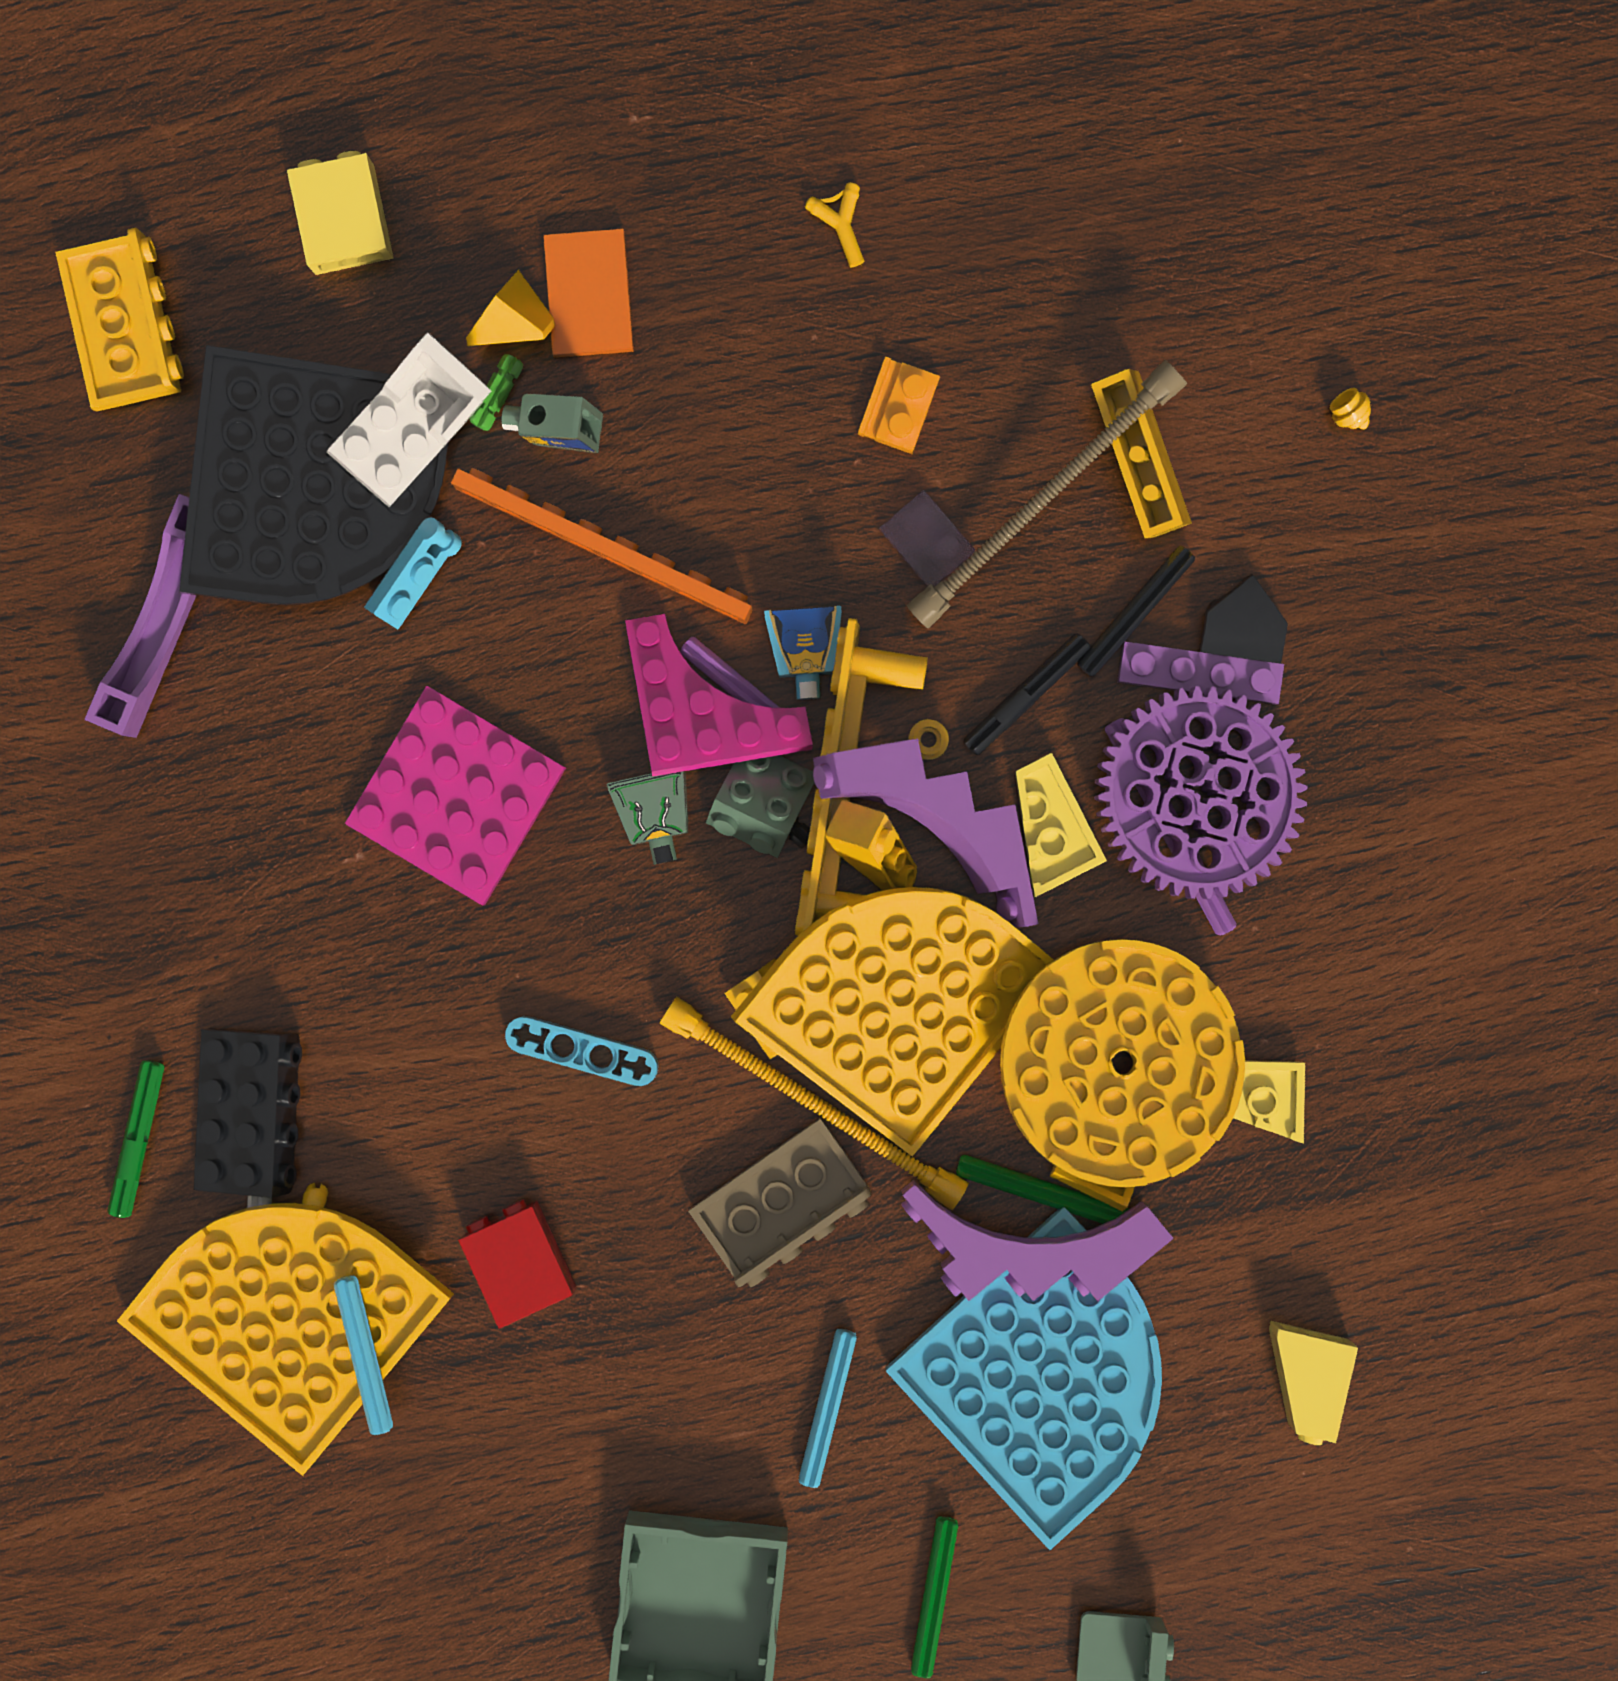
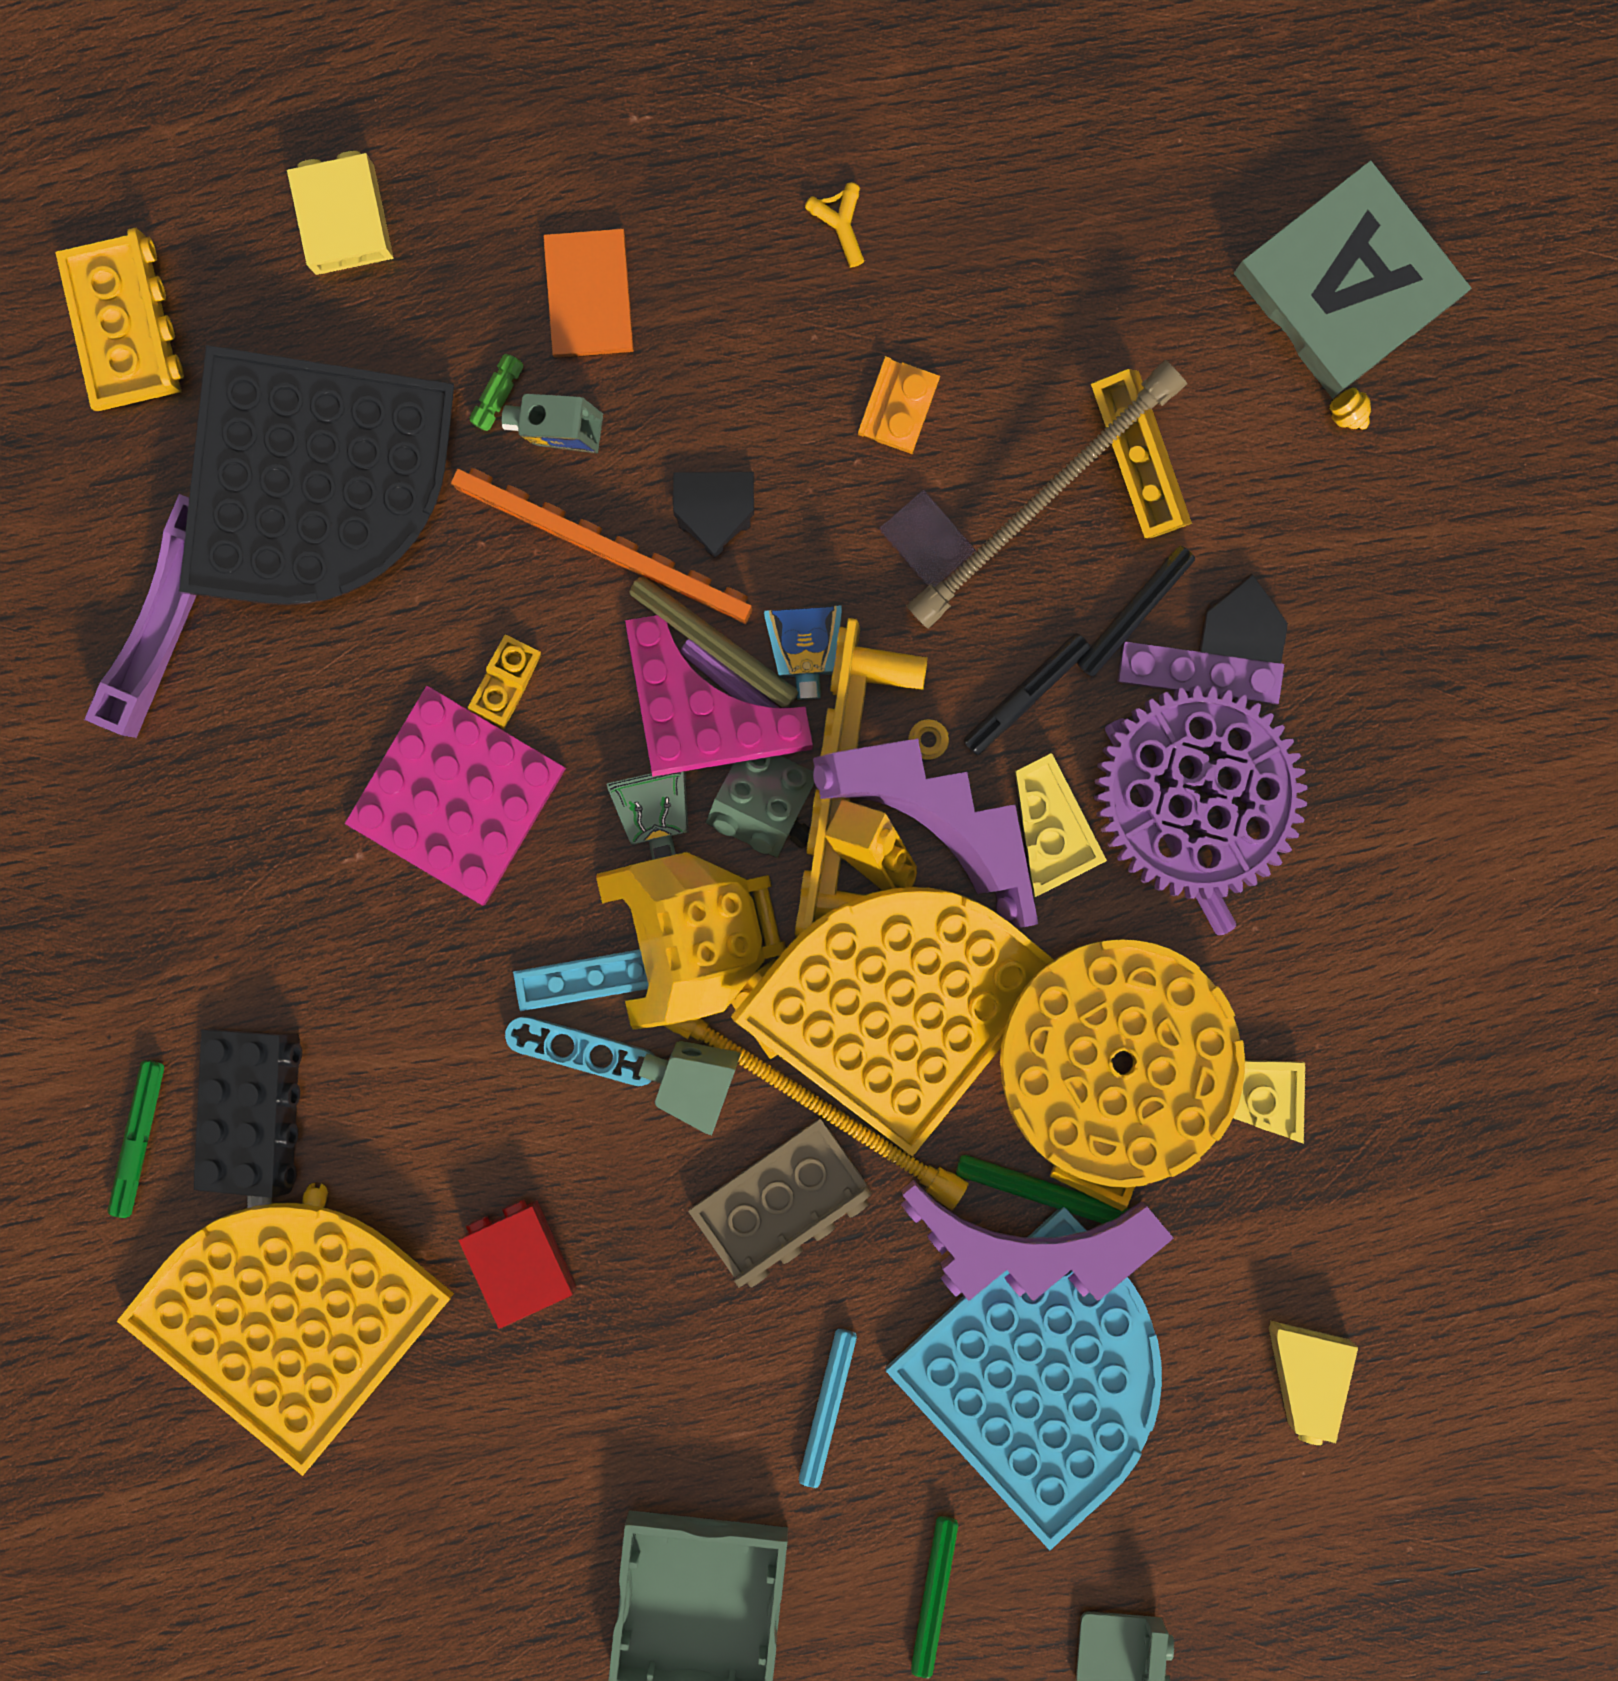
white bracket [327,333,491,507] -> none
medium azure axle [333,1275,393,1435] -> none
medium azure plate [364,517,462,629] -> none
yellow slope [466,270,555,346] -> none
none -> yellow slope [468,634,541,729]
none -> medium azure tile [513,949,649,1011]
none -> yellow piece [596,852,786,1030]
none -> olive axle [629,577,798,708]
none -> sand green torso [638,1041,741,1136]
none -> black slope [673,472,754,559]
none -> sand green tile [1234,161,1472,399]

